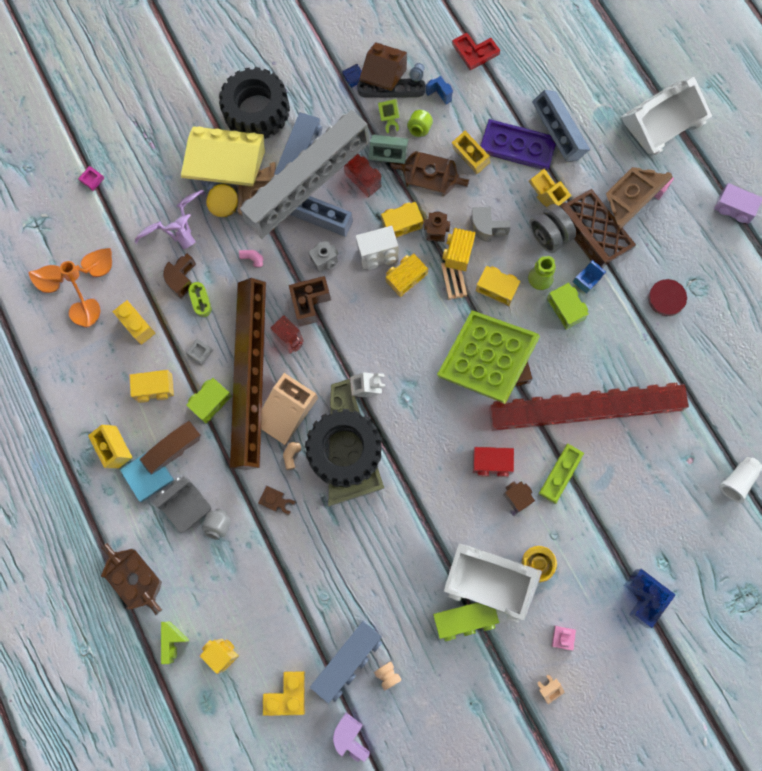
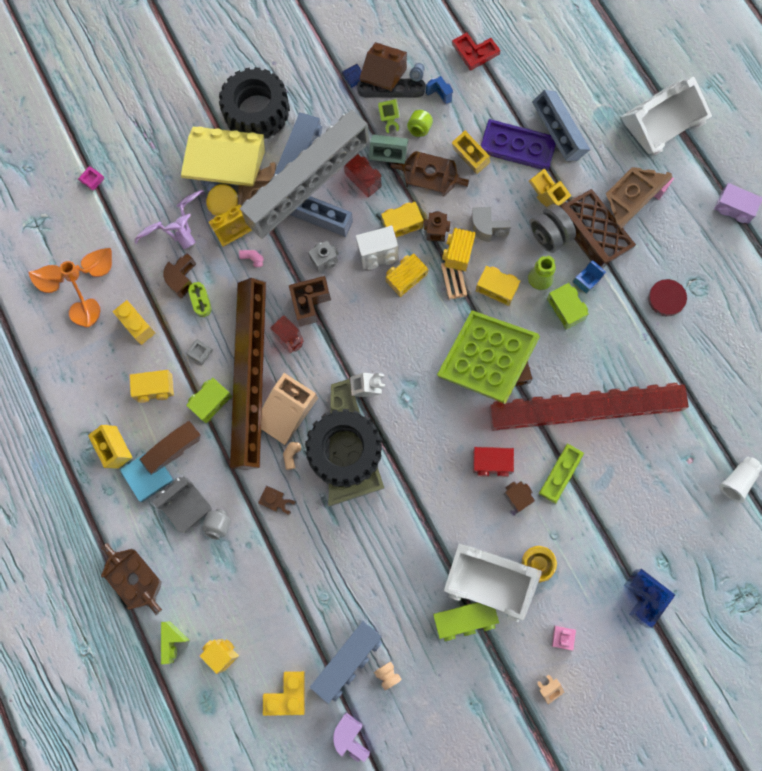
none -> yellow bracket [208,204,252,247]

